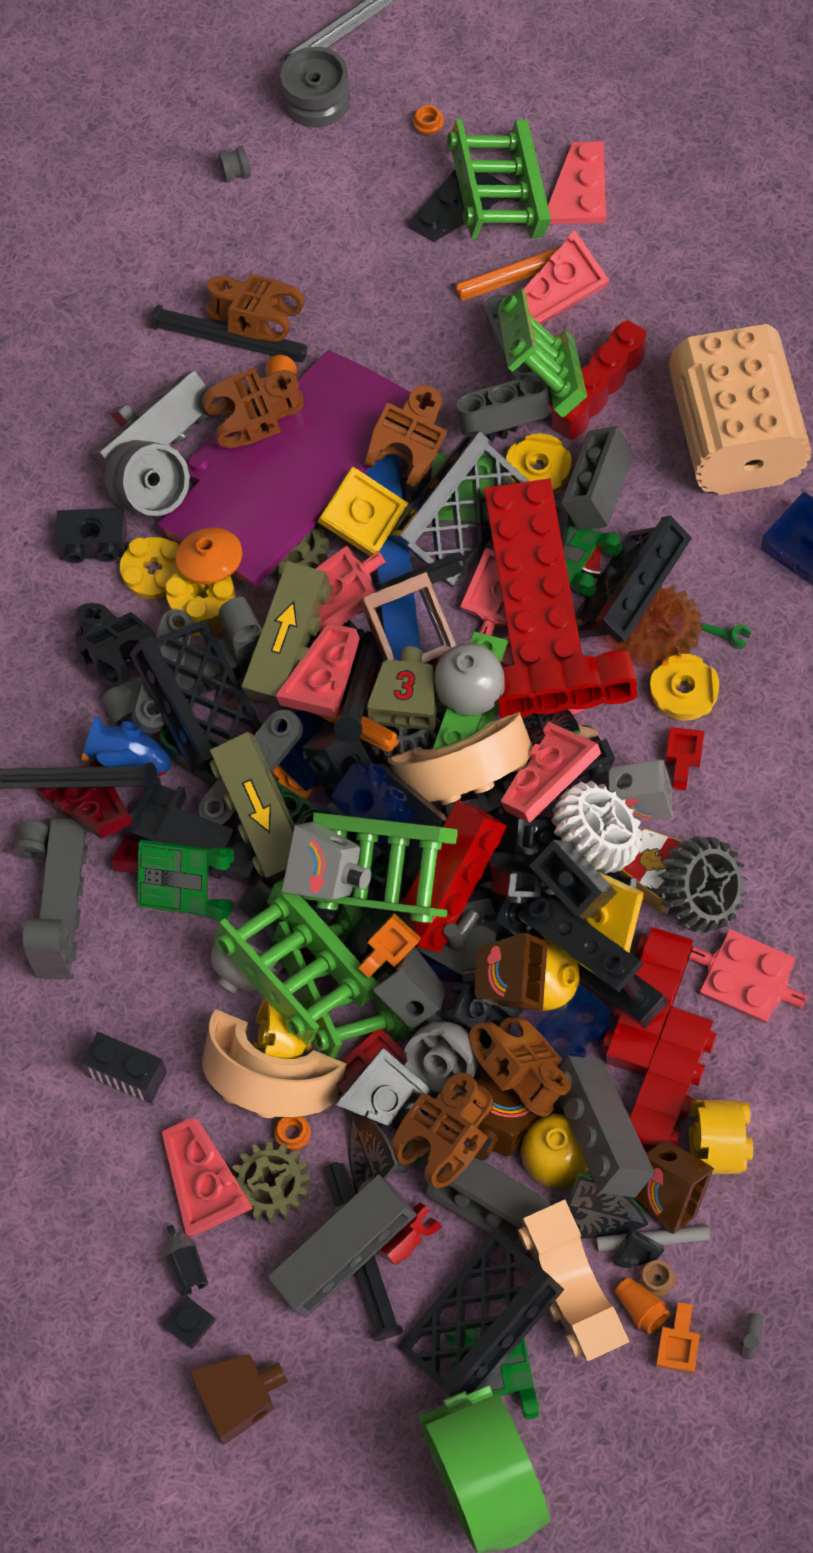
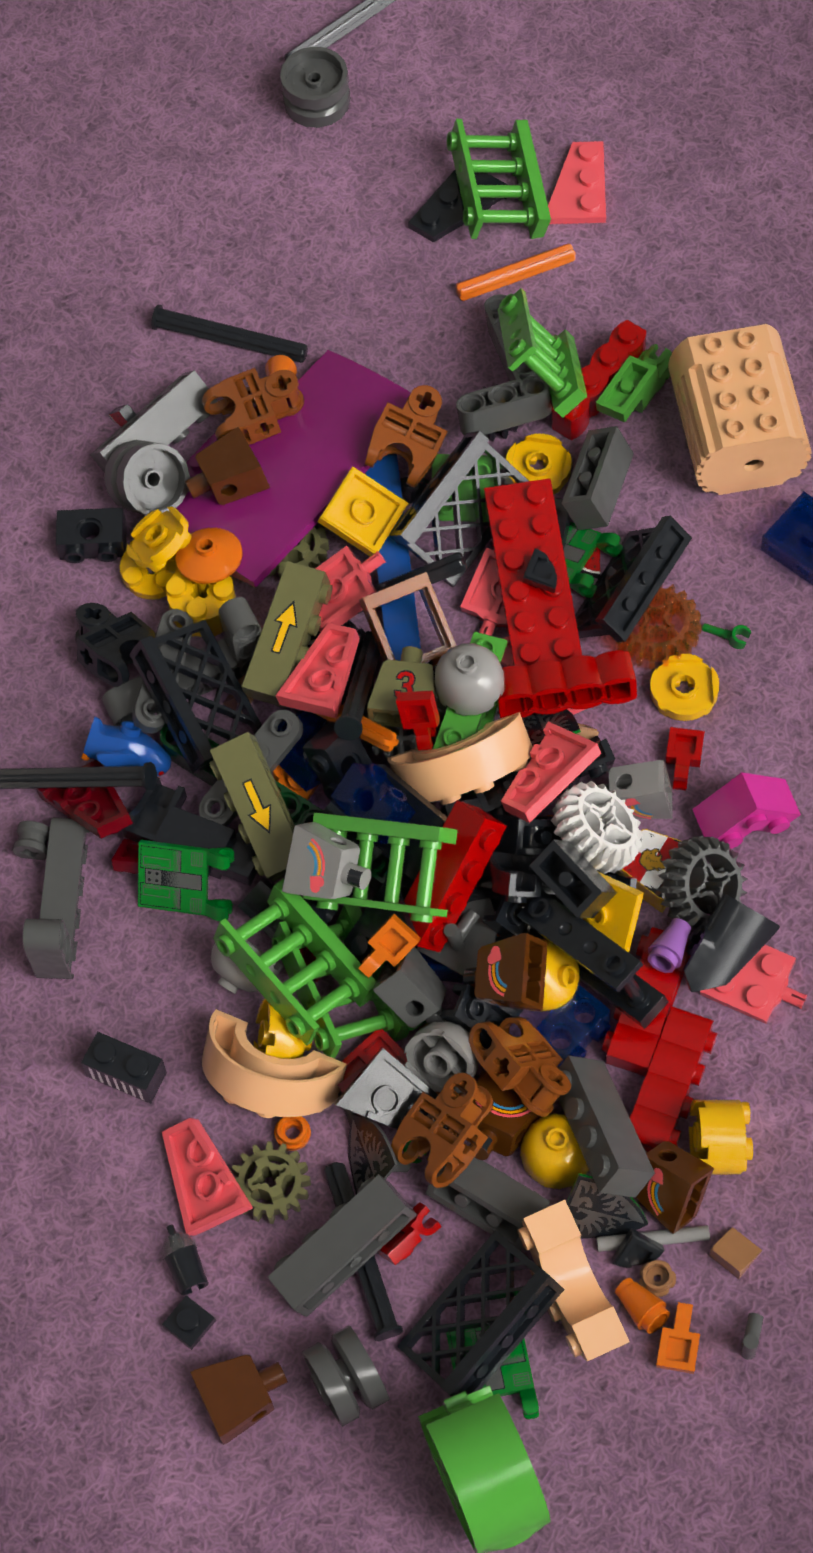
dark orange piece [206,273,305,342] -> none
dark grey wheel [219,146,251,182] -> none
orange plate [413,105,444,135] -> none
coral wing [523,229,610,325] -> none
none -> yellow plate [126,507,192,572]
none -> reddish brown torso [185,427,270,505]
none -> dark grey wheel [302,1325,390,1427]
none -> red plate [396,690,440,751]
none -> black tile [523,548,557,594]
none -> bright green plate [596,344,672,422]
none -> medium lavender cone [648,918,691,973]
none -> black panel [683,893,780,992]
none -> dark pink brick [692,772,801,849]
none -> medium nougat slope [709,1227,762,1279]

